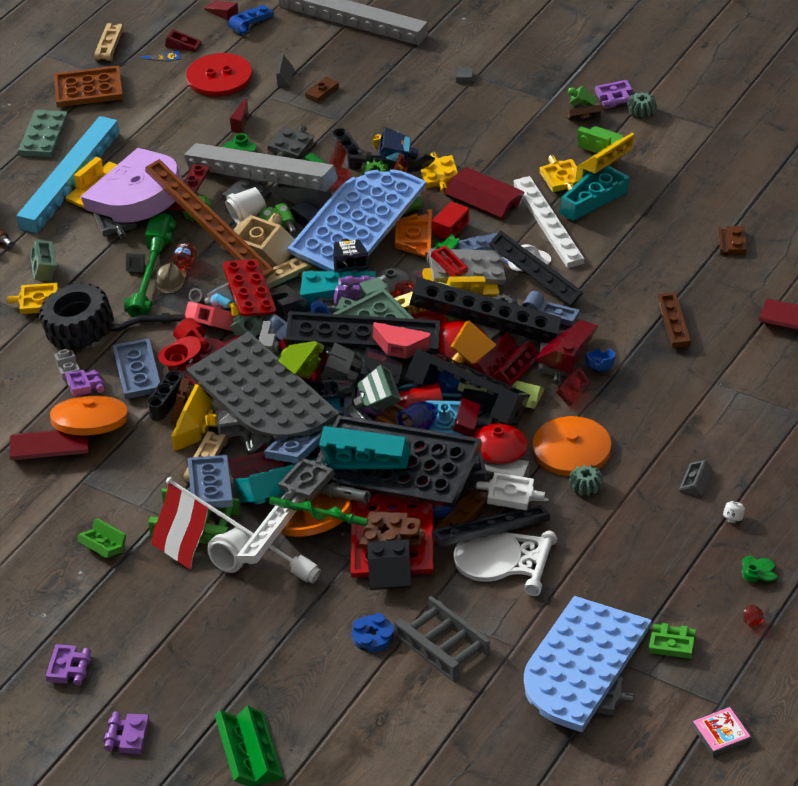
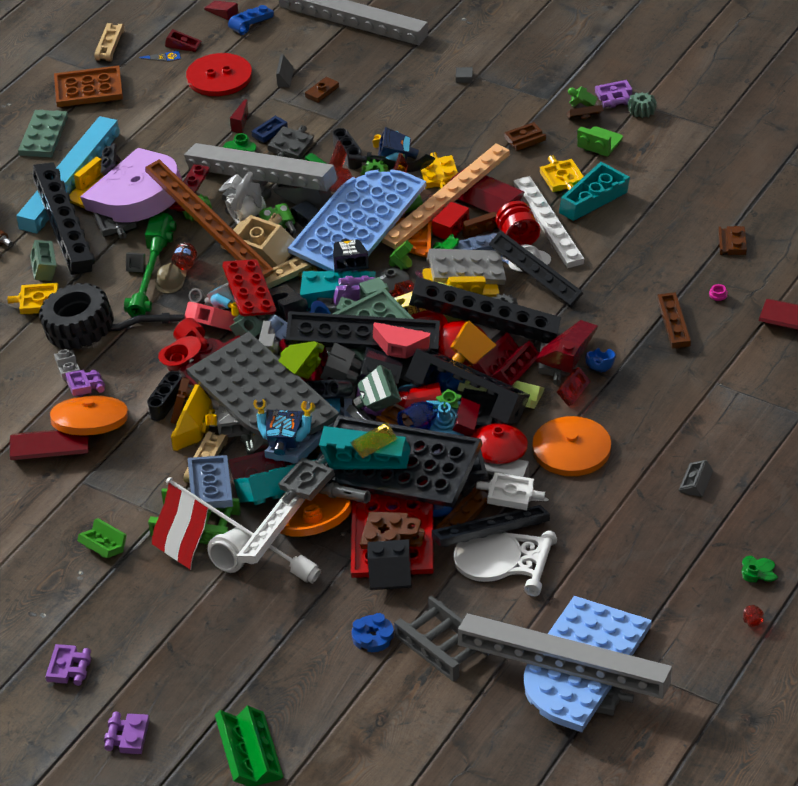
sand blue plate [112,338,160,399] -> none
green piece [269,496,368,527] -> none
red tile [430,245,469,277] -> none
sand blue plate [522,291,580,326] -> none
sand green gear [569,464,603,497] -> none
yellow slope [575,133,635,182] -> none
bright green plate [649,623,696,659] -> none
tile [691,706,752,757] -> none
white piece [723,501,745,523] -> none
none -> black brick [33,162,95,275]
none -> black bracket [101,143,122,176]
none -> light grey animal [219,171,262,211]
none -> dark blue plate [251,115,288,143]
none -> torso [253,399,315,456]
none -> clear yellow slope [350,422,397,458]
none -> light nougat plate [382,144,510,249]
none -> bright green piece [389,240,413,270]
none -> bright green plate [436,389,462,409]
none -> light grey brick [458,613,672,699]
none -> reddish brown hinge [462,211,498,239]
none -> red wheel [495,201,541,245]
none -> reddish brown plate [504,122,546,151]
none -> dark pink plate [709,284,728,301]

